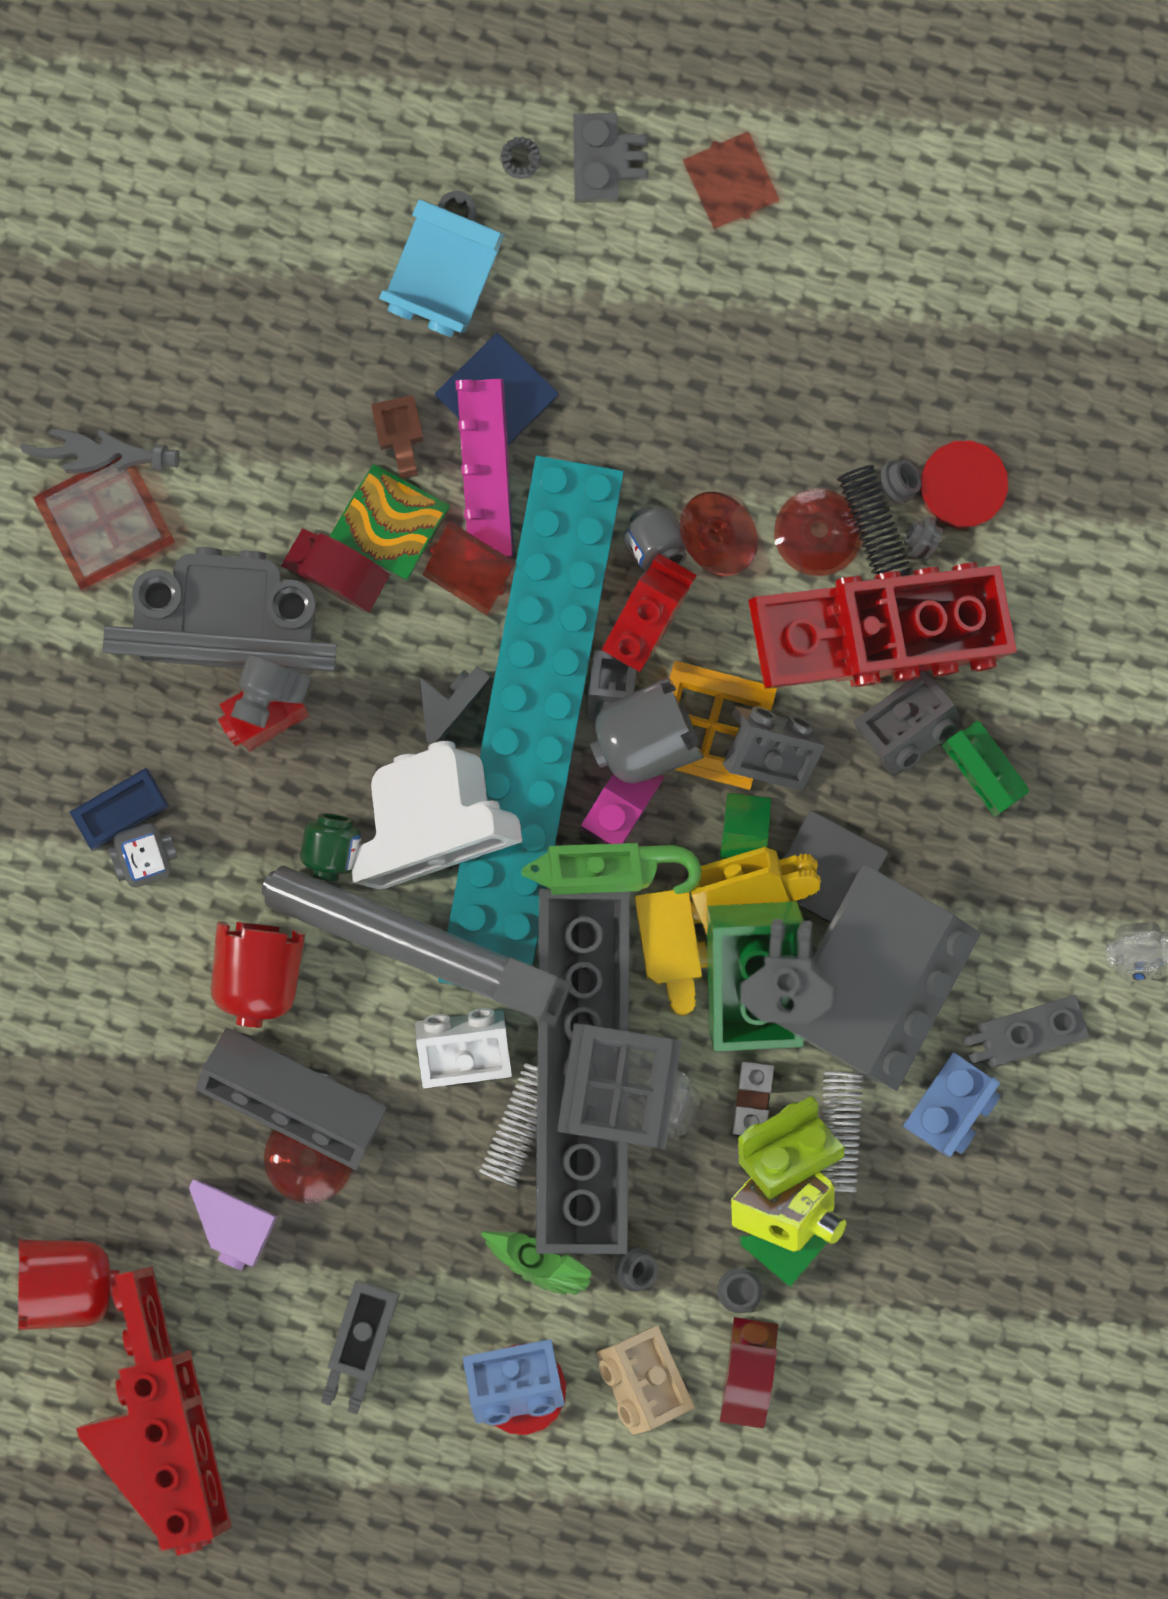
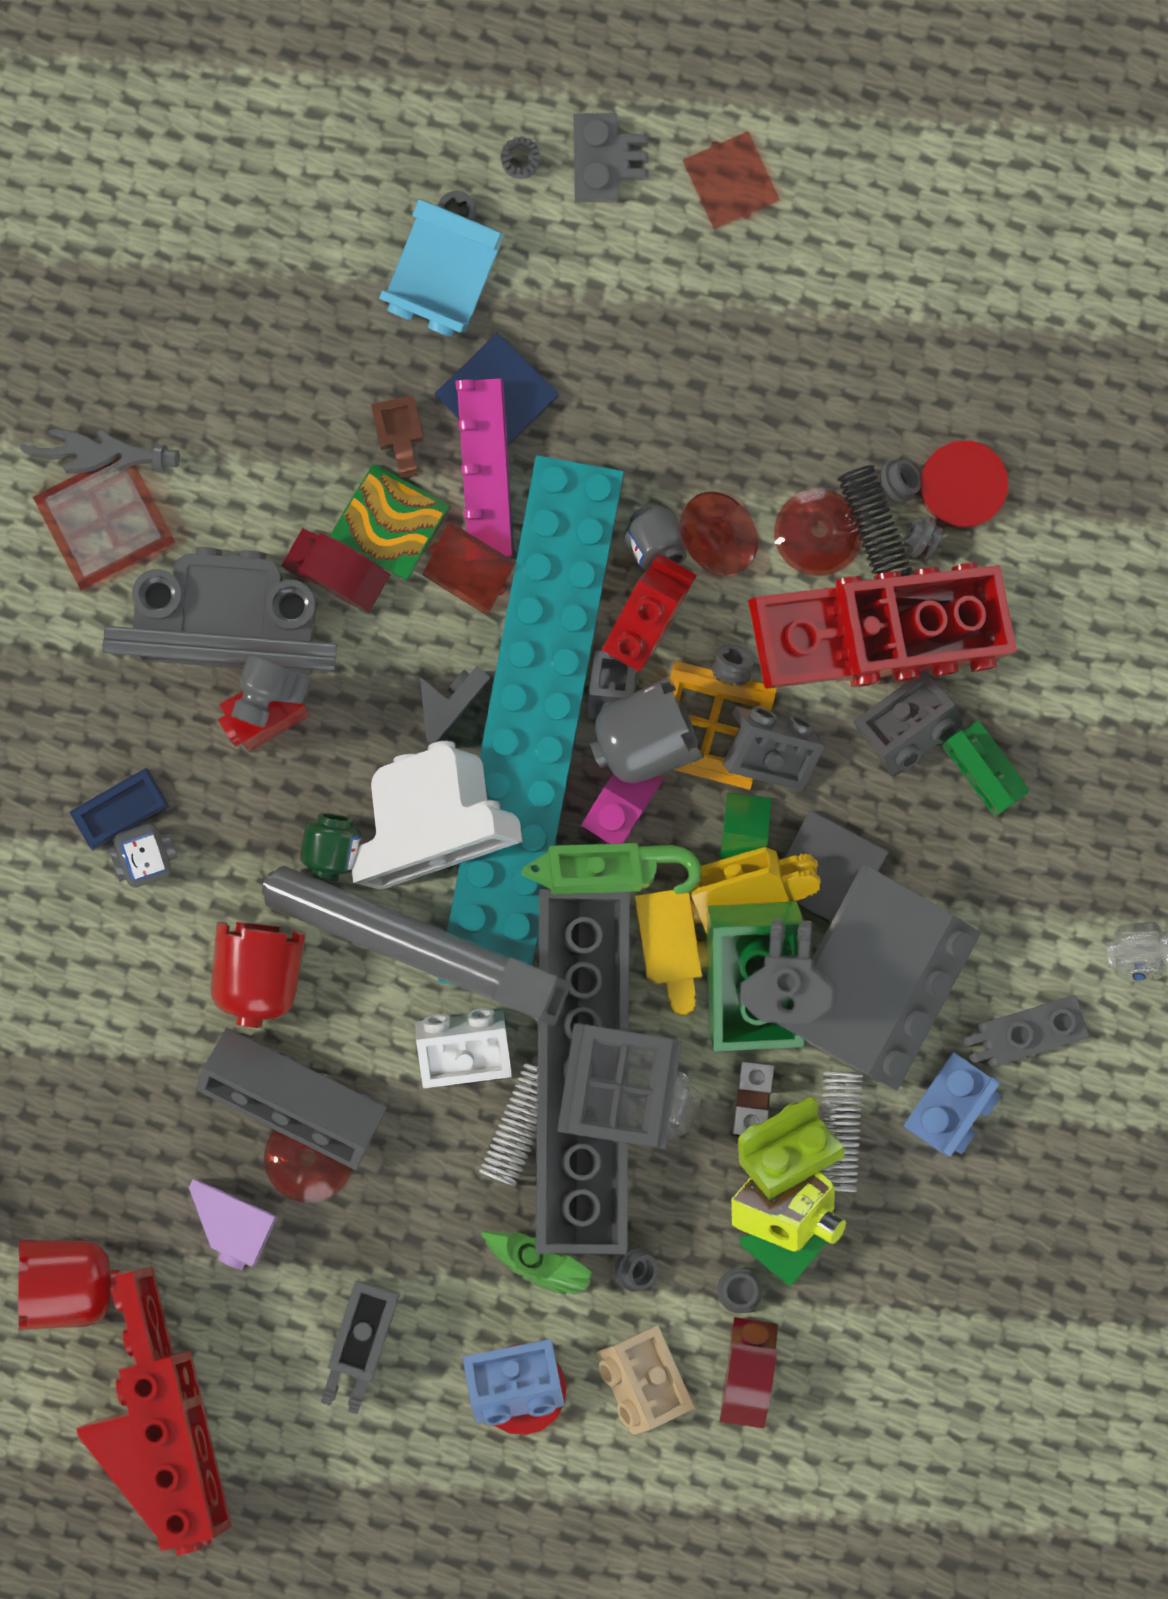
none -> dark grey bush [712,644,755,686]

